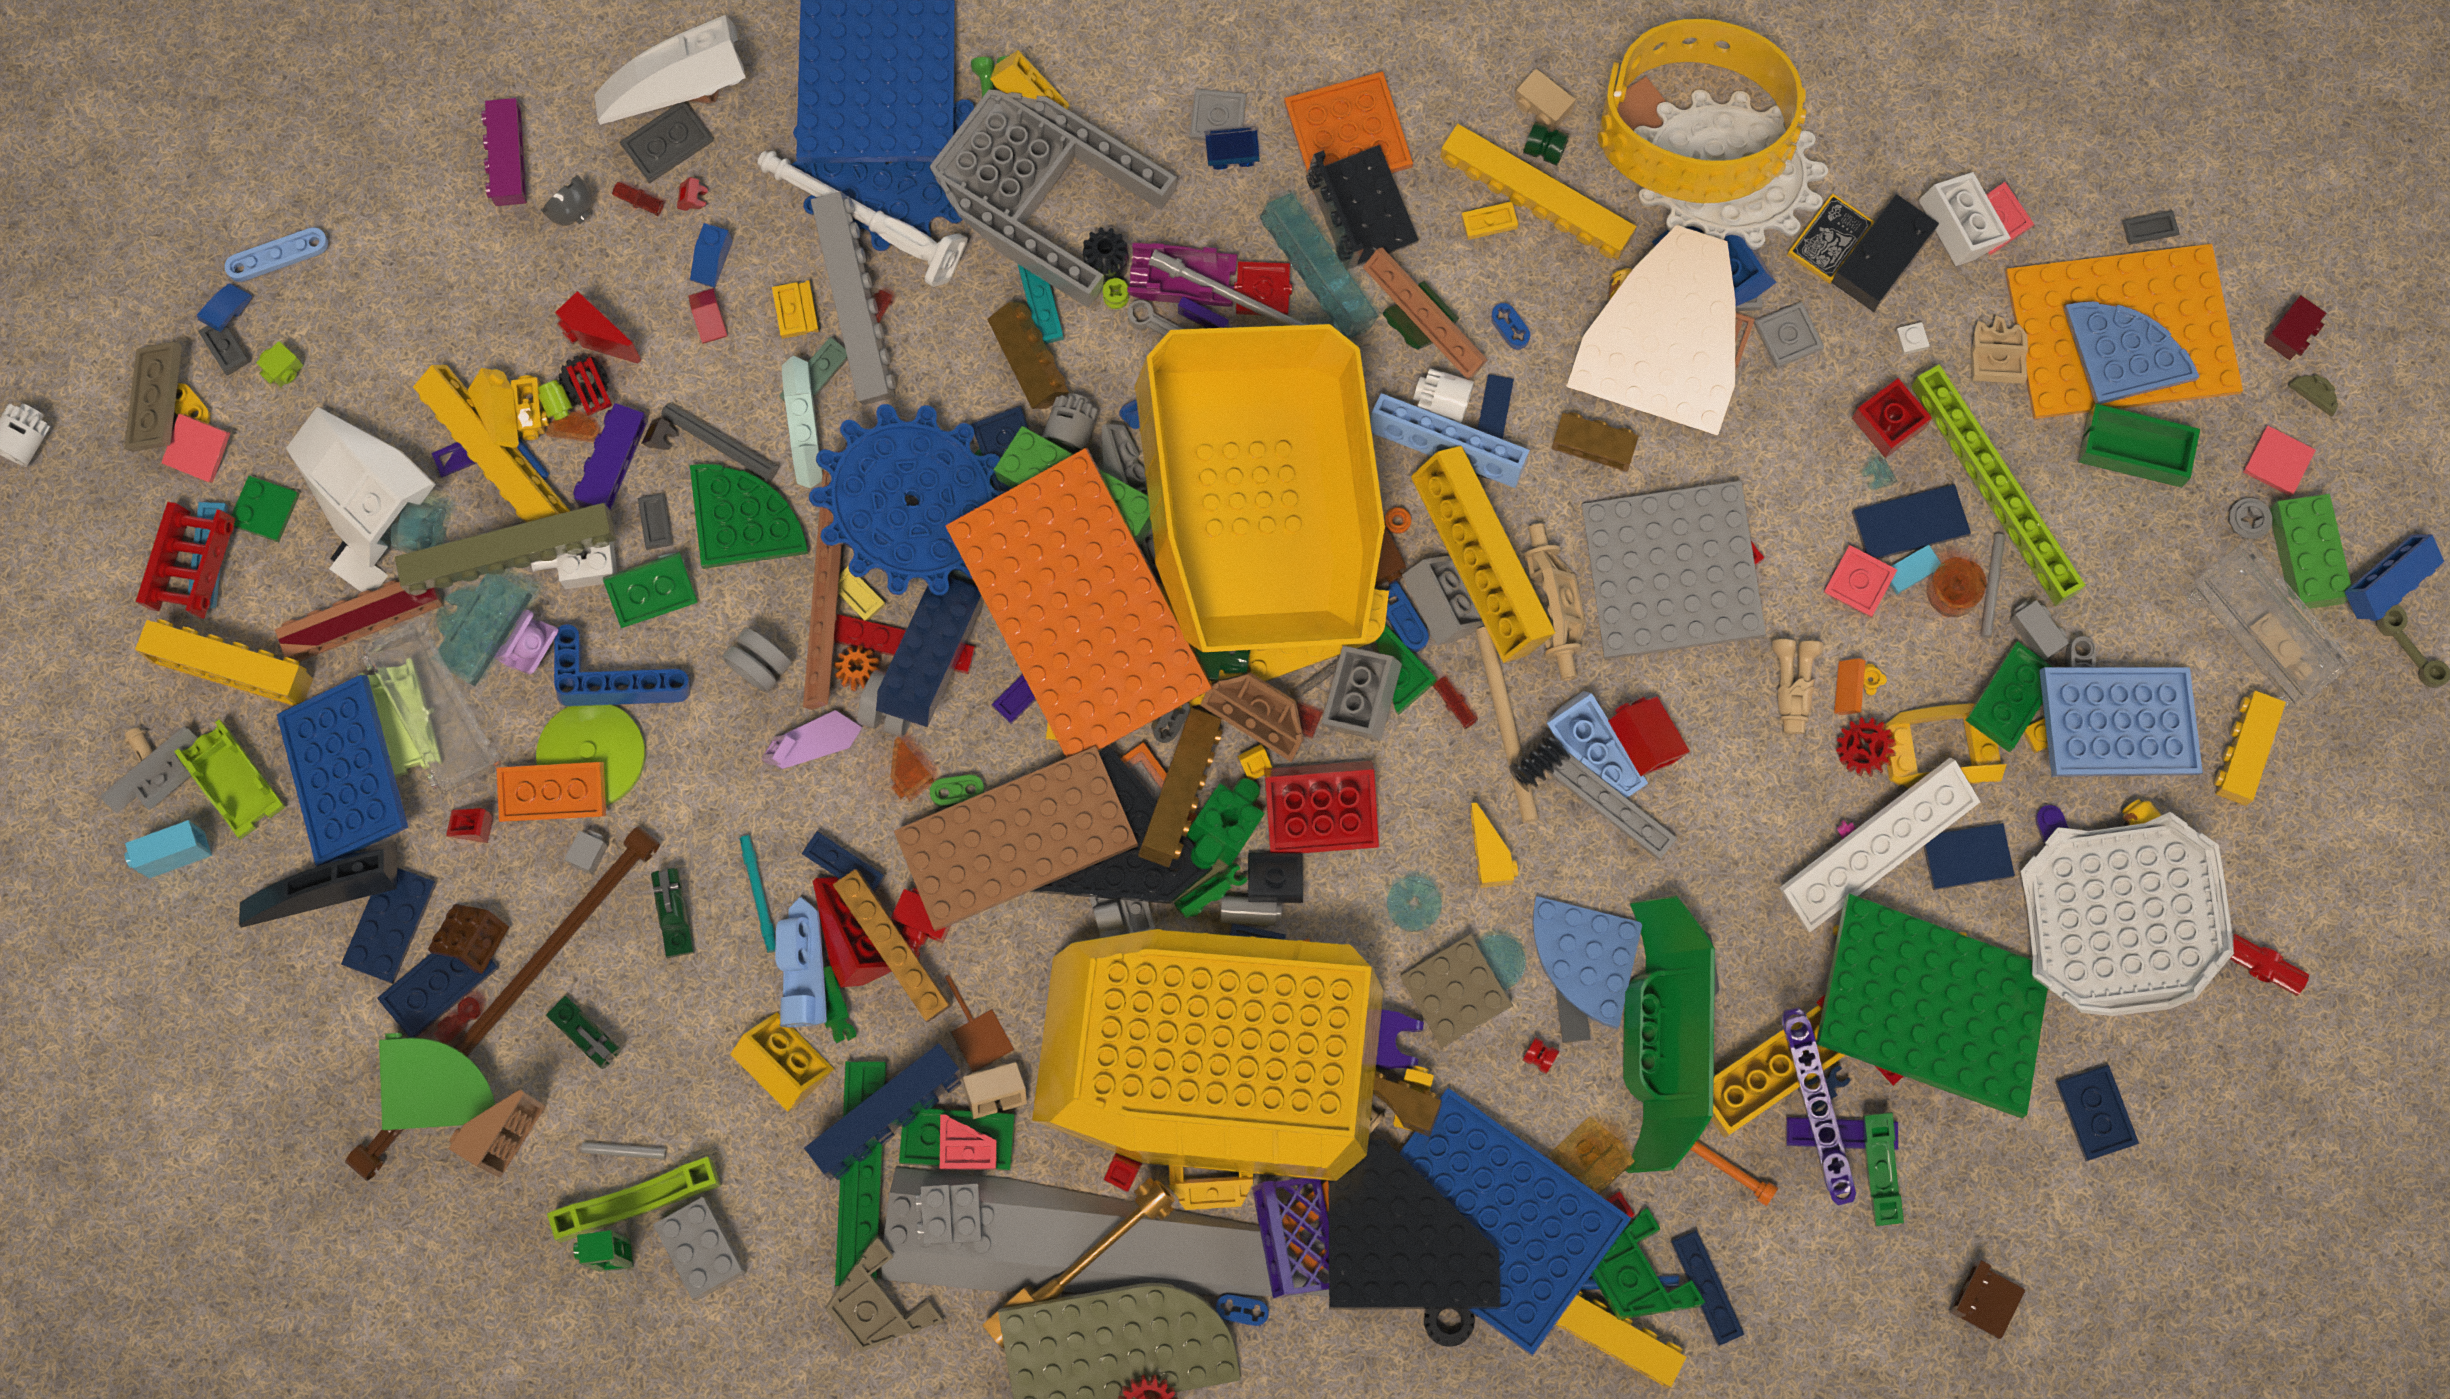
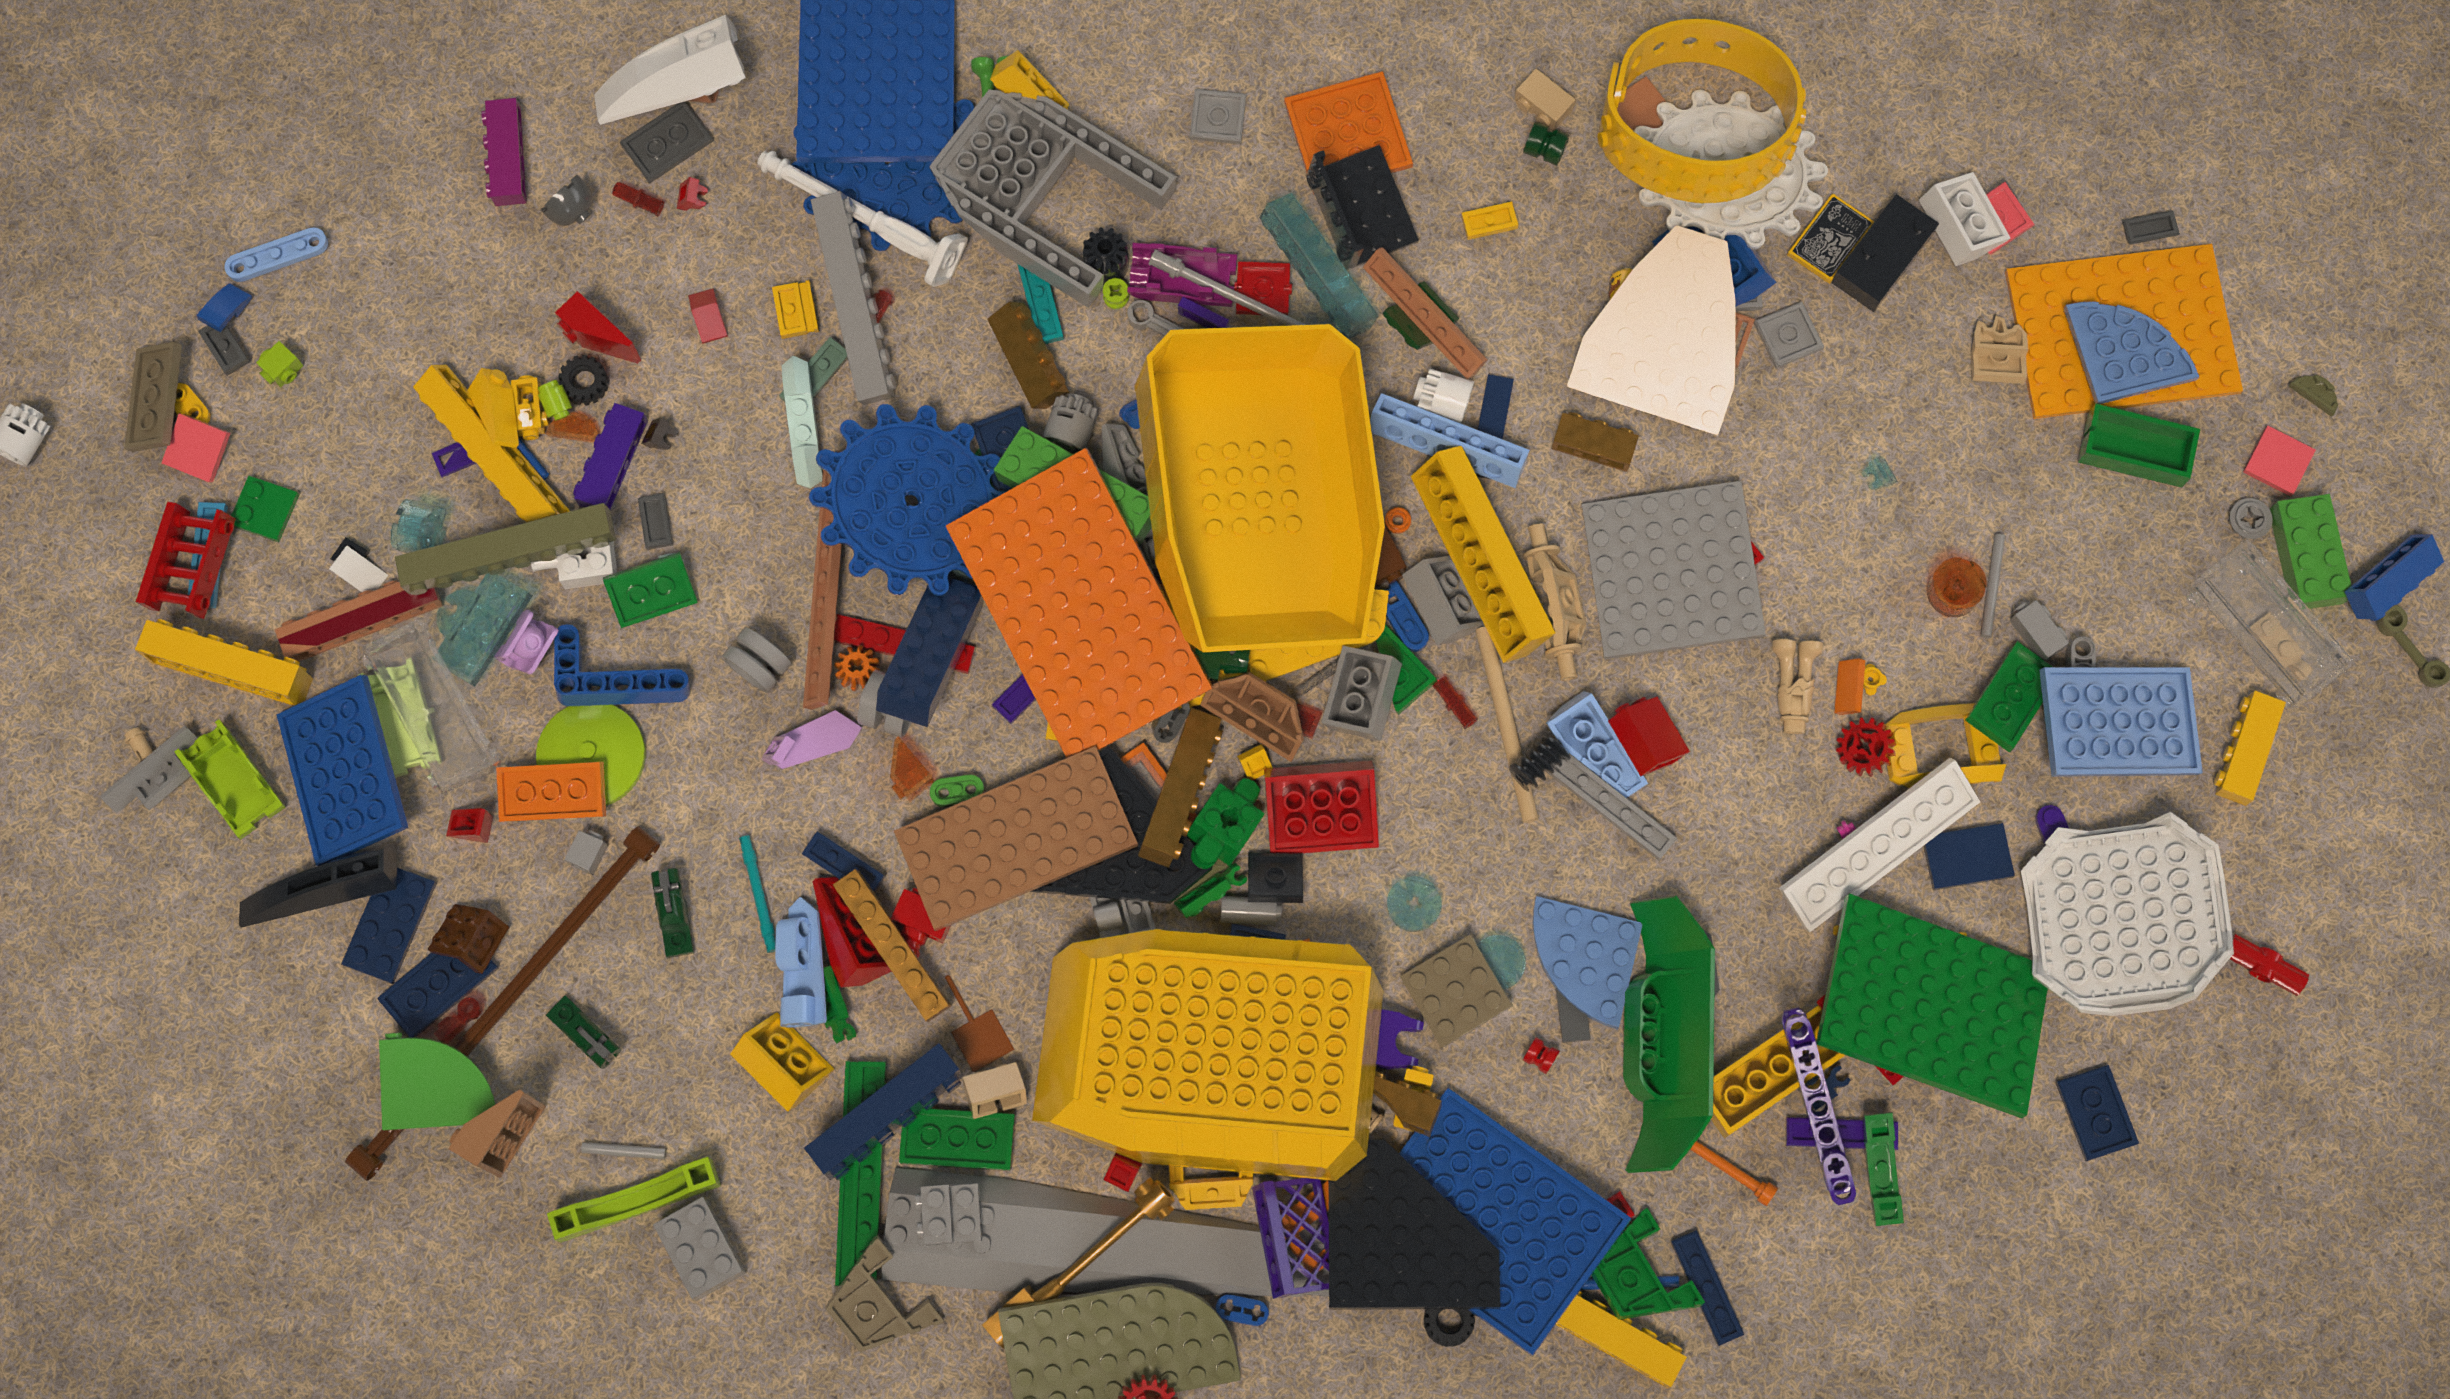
medium azure brick [124,820,212,879] -> none
white wedge [286,407,436,567] -> none
red tile [566,357,612,416] -> none
green brick [573,1230,633,1272] -> none
dark grey axle [661,403,779,483] -> none
blue slope [690,223,733,288] -> none
green plate [690,464,809,569] -> none
light yellow tile [838,566,885,621] -> none
coral wing [940,1114,997,1170] -> none
clear blue piece [1204,126,1260,170] -> none
yellow brick [1440,123,1637,260] -> none
yellow slope [1470,803,1518,888] -> none
blue beam [1491,303,1530,350] -> none
clear yellow slope [1549,1117,1635,1195] -> none
coral tile [1824,545,1897,618] -> none
red brick [1852,378,1932,458] -> none
dark blue tile [1852,484,1971,559] -> none
medium azure tile [1890,545,1943,595] -> none
white plate [1895,322,1930,355] -> none
lime brick [1911,364,2086,607] -> none
reddish brown bracket [1950,1260,2025,1339] -> none
yellow plate [2023,718,2048,754] -> none
yellow head [2122,799,2162,826] -> none
dark red piece [2264,295,2327,360] -> none

